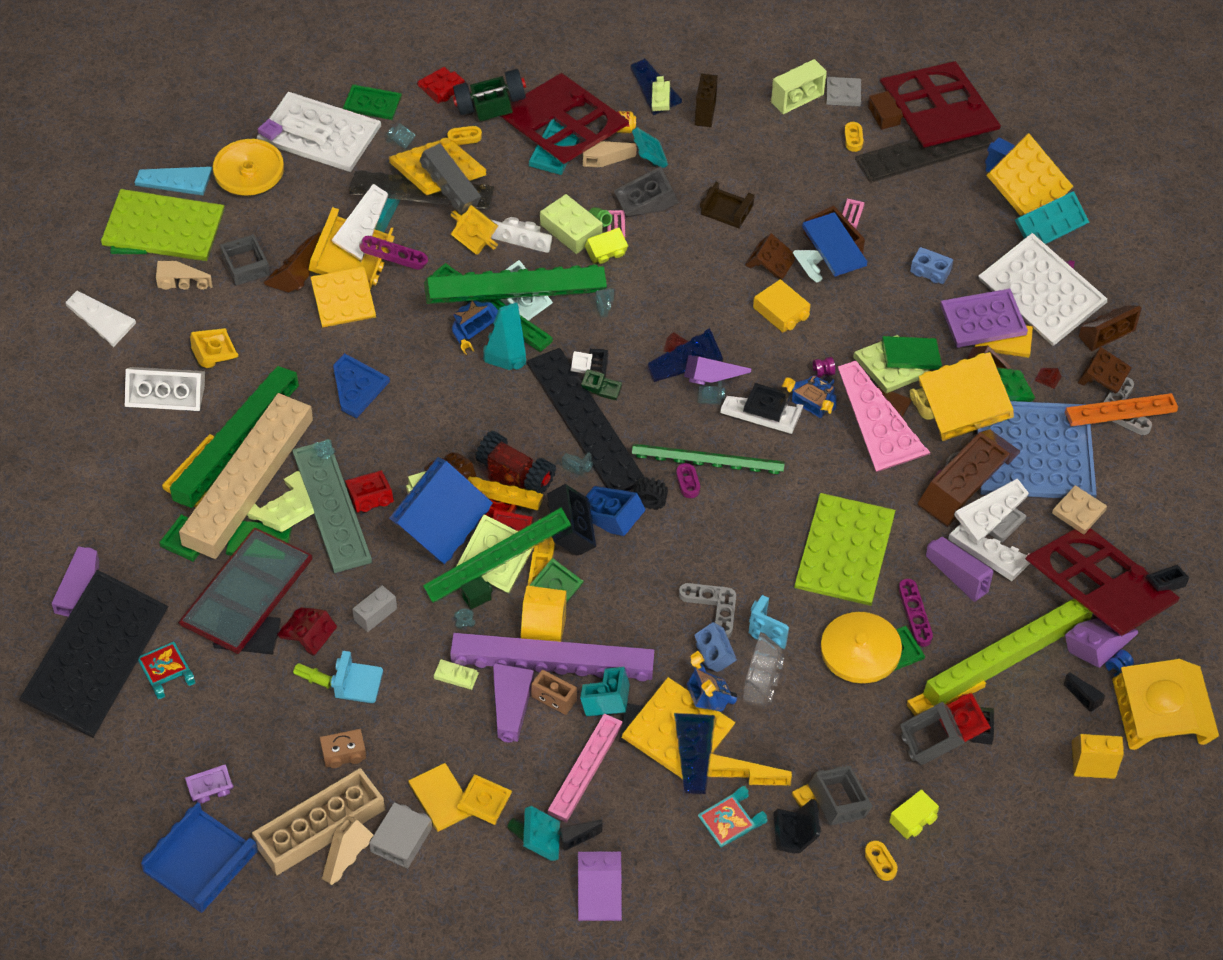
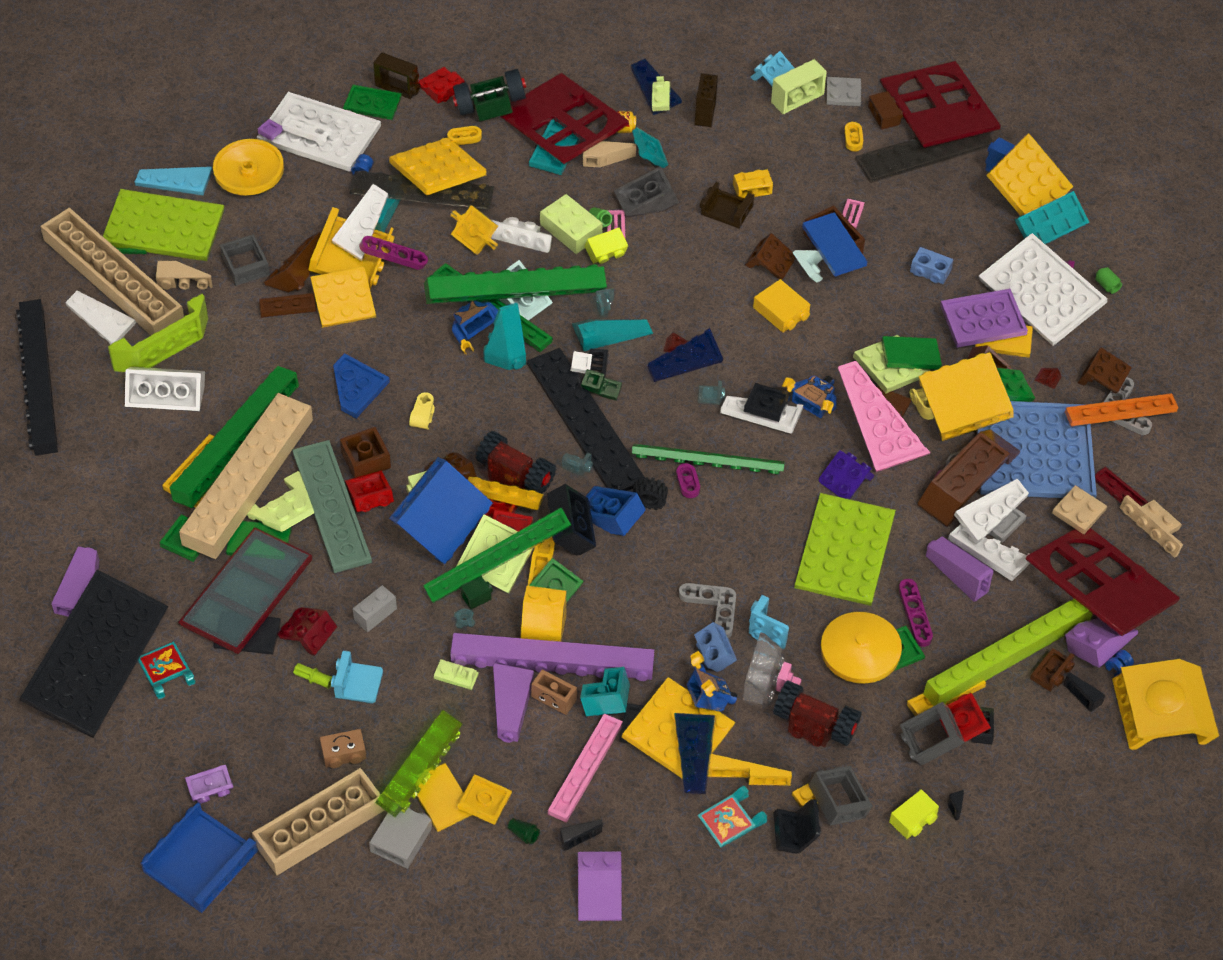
yellow slope [190,328,238,368] -> none
clear light blue plate [314,439,335,459] -> none
tan slope [322,815,373,885] -> none
clear light blue bracket [386,123,416,150] -> none
dark grey brick [420,143,481,214] -> none
teal plate [523,806,560,861] -> none
medium lavender slope [684,355,751,385] -> none
magenta wheel [812,357,835,378] -> none
yellow plate [865,841,898,881] -> none
yellow slope [1072,734,1124,779] -> none
reddish brown slope [1079,305,1142,351] -> none
black slope [1146,564,1189,591] -> none
none -> black brick [16,299,58,456]
none -> tan brick [41,208,184,336]
none -> lime slope [108,294,208,372]
none -> reddish brown plate [259,293,316,318]
none -> reddish brown brick [340,427,391,478]
none -> blue wheel [351,154,374,178]
none -> dark brown window [373,52,420,99]
none -> clear neon green brick [375,710,462,818]
none -> light yellow piece [409,393,435,430]
none -> teal wedge [572,319,653,351]
none -> yellow brick [733,169,773,198]
none -> medium azure bracket [751,51,795,86]
none -> brick [773,680,862,748]
none -> bright pink bracket [776,662,801,692]
none -> dark purple bracket [819,450,875,500]
none -> black slope [947,790,964,820]
none -> reddish brown bracket [1030,648,1075,692]
none -> bright green brick [1095,267,1122,294]
none -> dark red tile [1095,466,1149,507]
none -> tan bracket [1120,495,1183,557]

